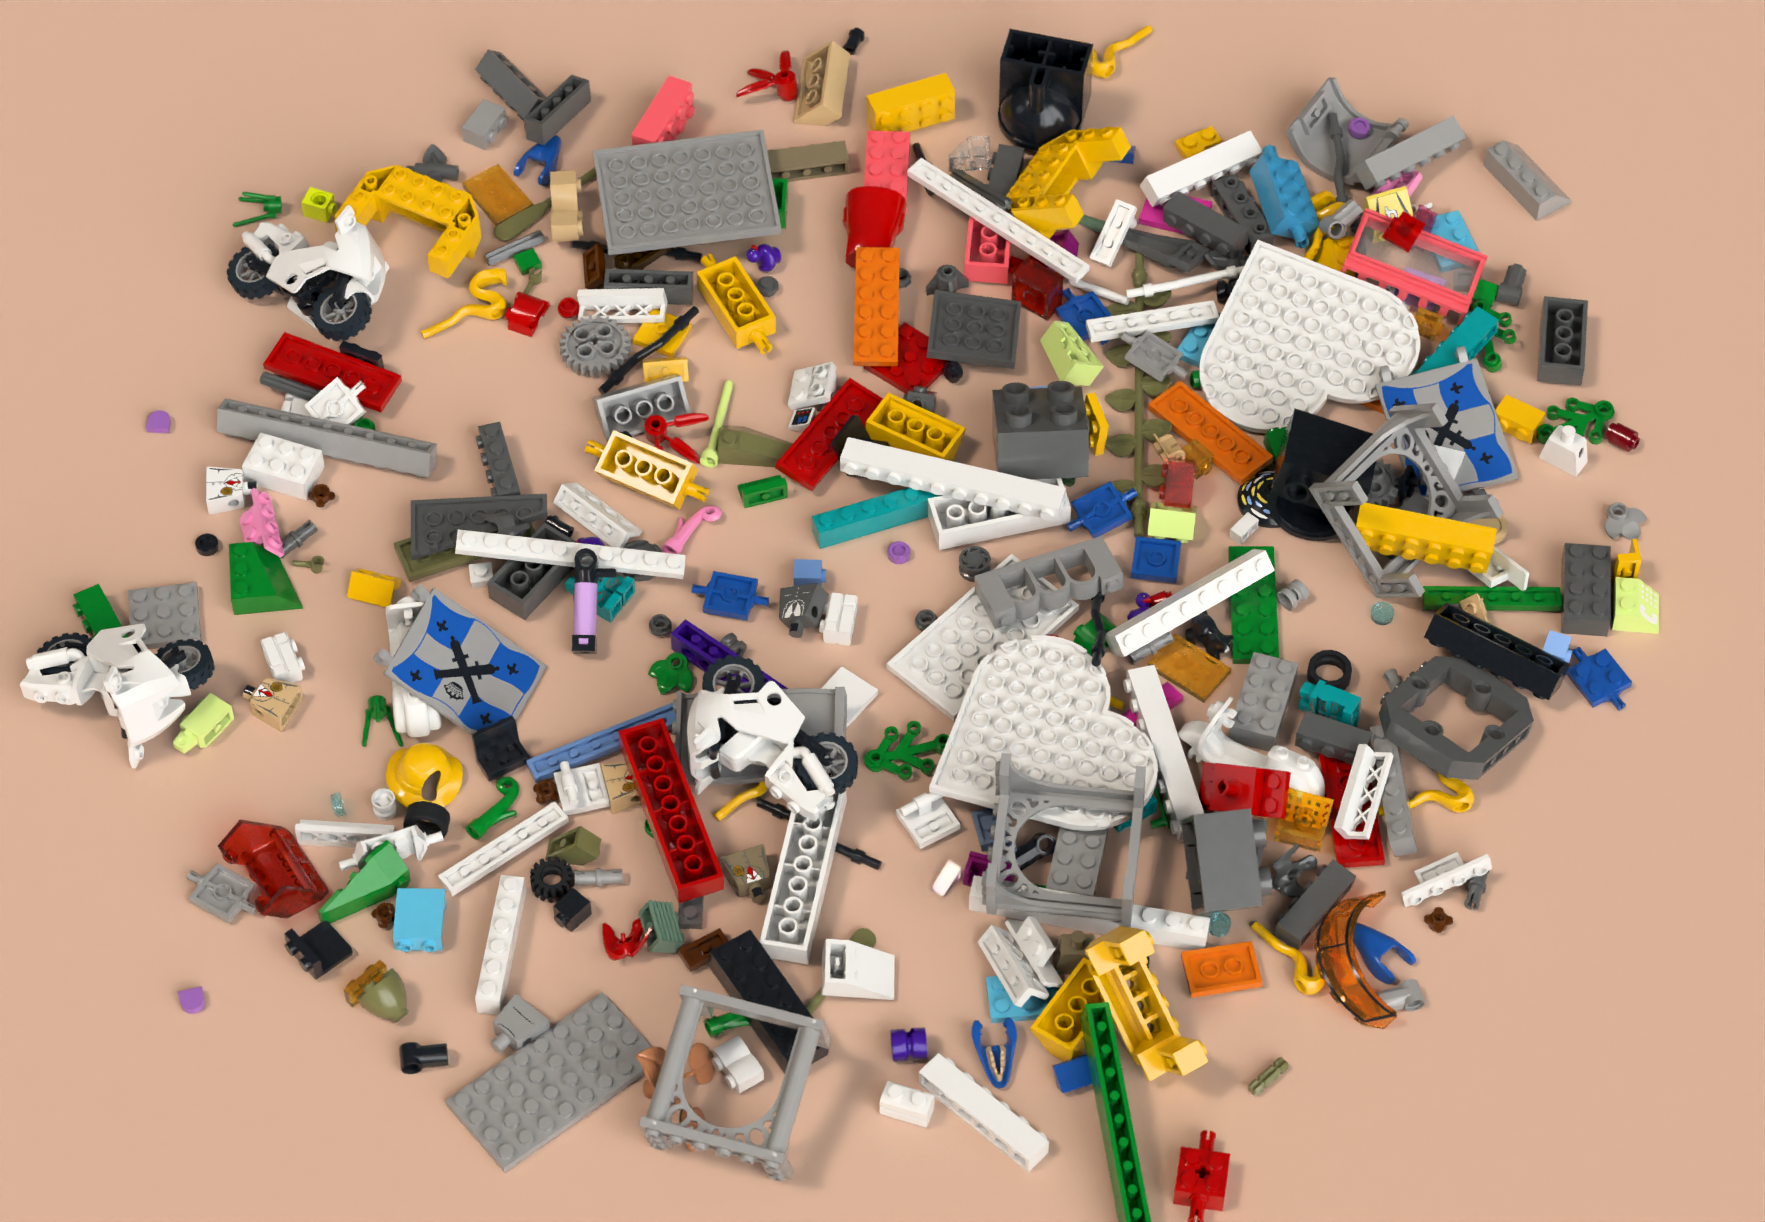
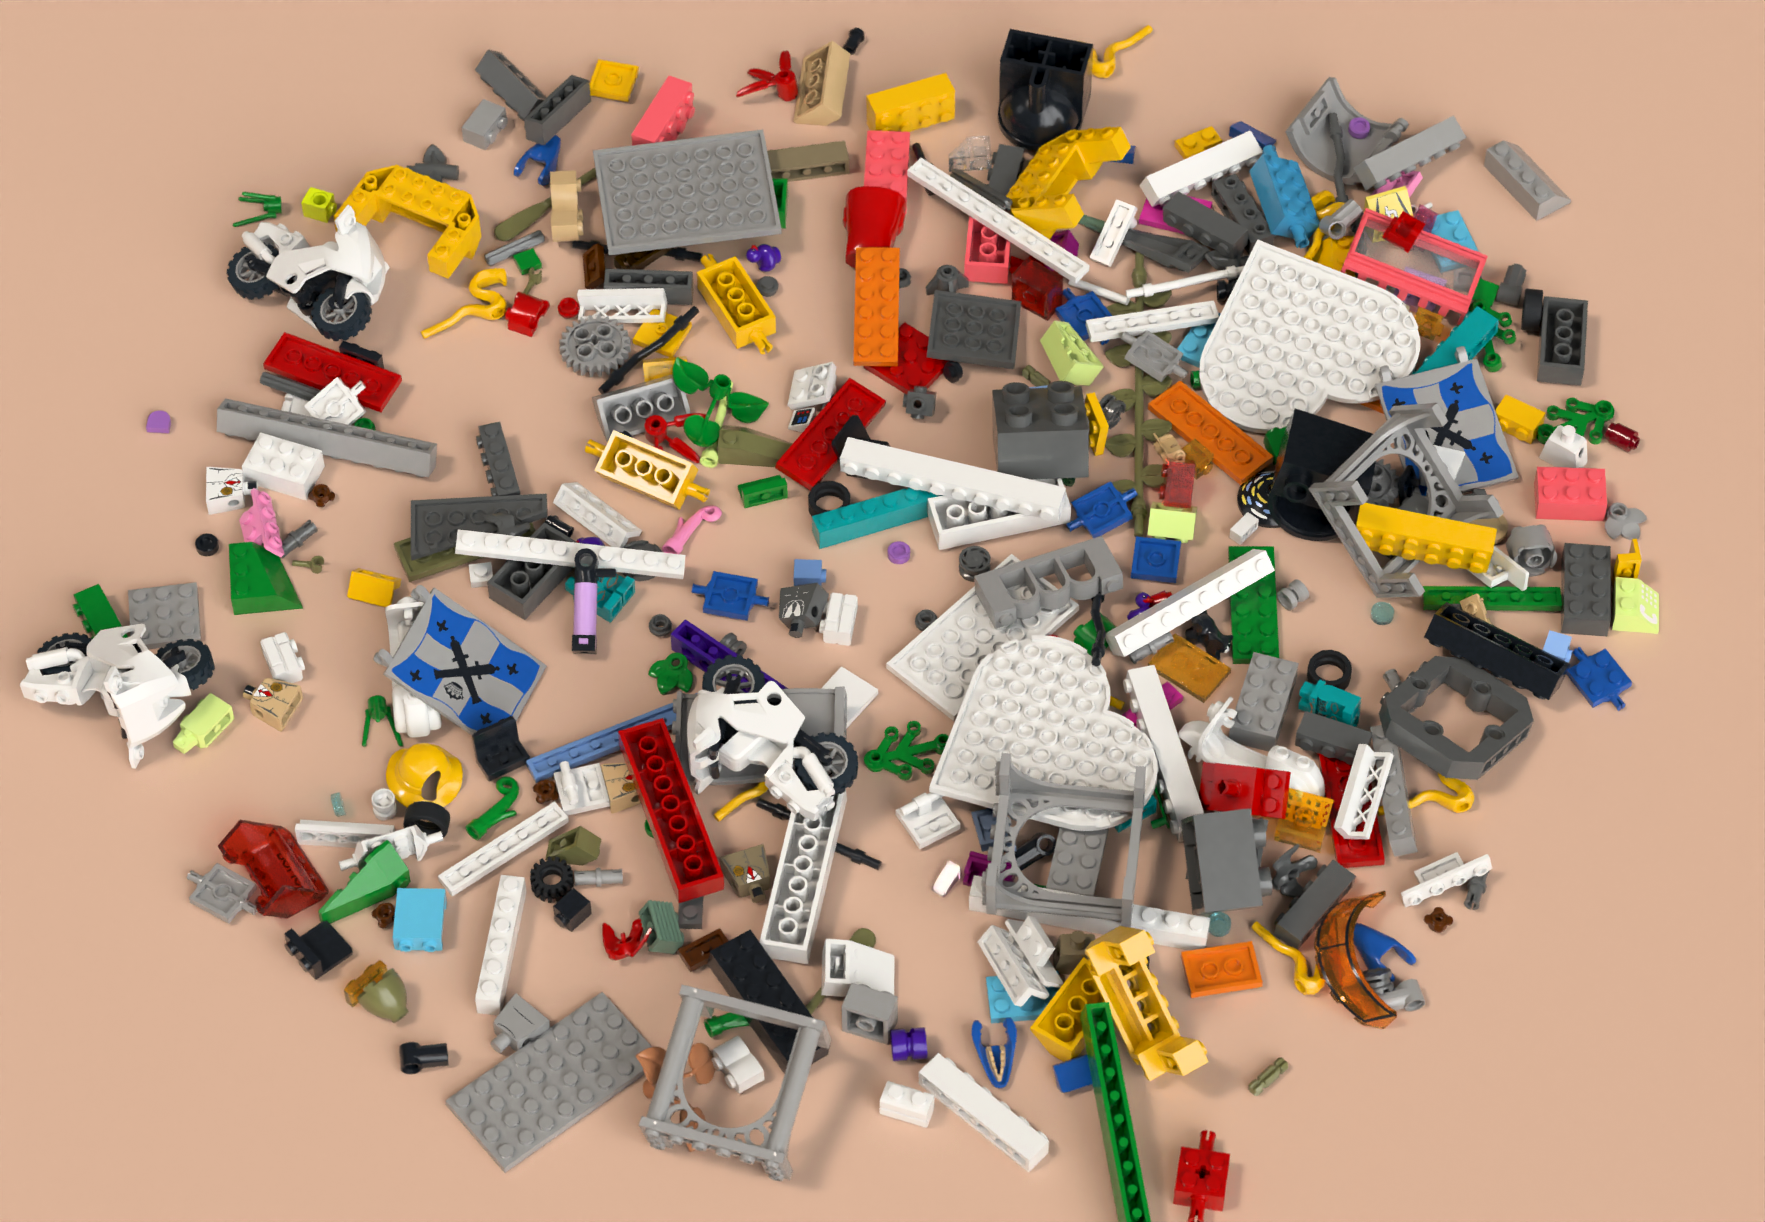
medium lavender tile [178,986,205,1014] -> none
clear yellow tile [462,164,533,226] -> none
yellow slope [866,392,966,461] -> none
none -> yellow plate [589,59,639,102]
none -> green plant [672,357,769,447]
none -> black tyre [808,481,851,517]
none -> light grey brick [842,983,898,1045]
none -> olive axle [1022,365,1051,387]
none -> dark grey wheel [1099,394,1126,429]
none -> blue slope [1229,121,1276,154]
none -> dark grey wheel [1358,968,1394,996]
none -> light grey brick [1506,524,1557,577]
none -> black tyre [1521,289,1543,331]
none -> coral brick [1534,467,1607,521]

